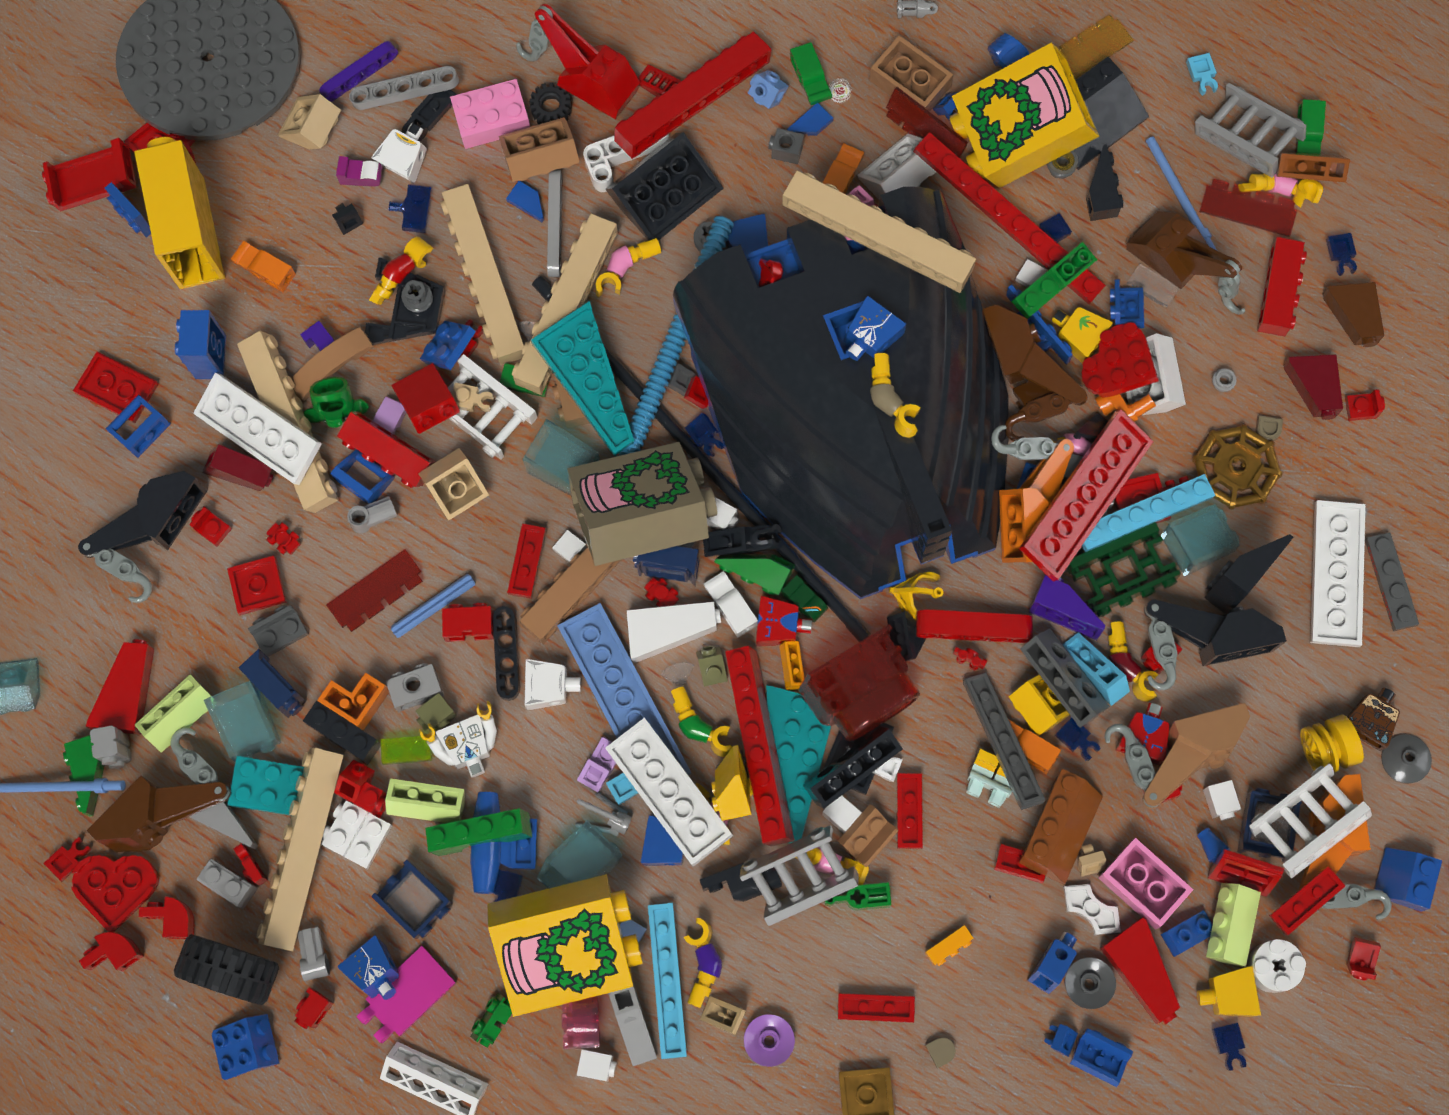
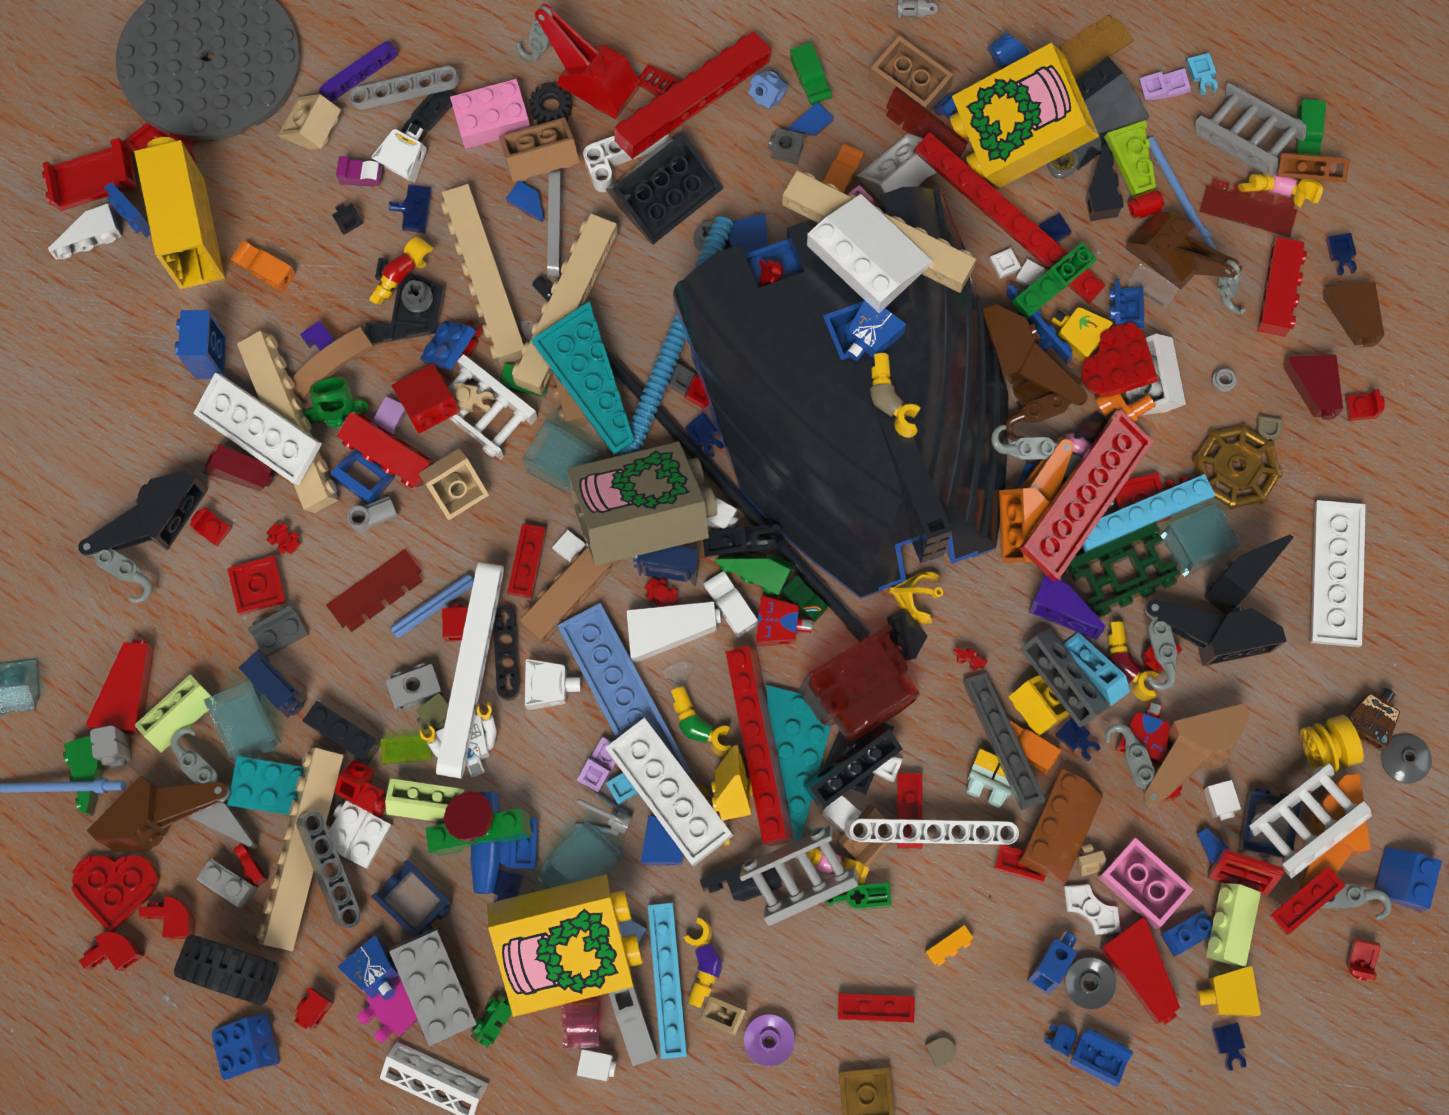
red plate [43,837,91,882] -> none
red tile [73,352,159,423] -> none
blue tile [106,395,170,458] -> none
light grey piece [297,927,330,981] -> none
orange brick [317,672,389,730] -> none
yellow piece [595,238,661,297] -> none
olive bracket [696,646,728,687] -> none
light orange piece [779,641,805,690] -> none
clear tile [829,78,851,103] -> none
red beam [916,609,1033,643] -> none
white brick [1247,939,1306,993] -> none
dark grey plate [1365,532,1419,632] -> none
none -> white slope [48,204,122,260]
none -> dark grey beam [296,812,361,928]
none -> light grey brick [389,928,477,1046]
none -> white beam [436,562,504,778]
none -> dark red tile [444,791,494,842]
none -> white slope [807,194,933,313]
none -> white beam [844,818,1019,845]
none -> white tile [989,248,1021,279]
none -> lime wing [1104,120,1156,197]
none -> red brick [1127,189,1164,219]
none -> lavender slope [1139,68,1191,100]

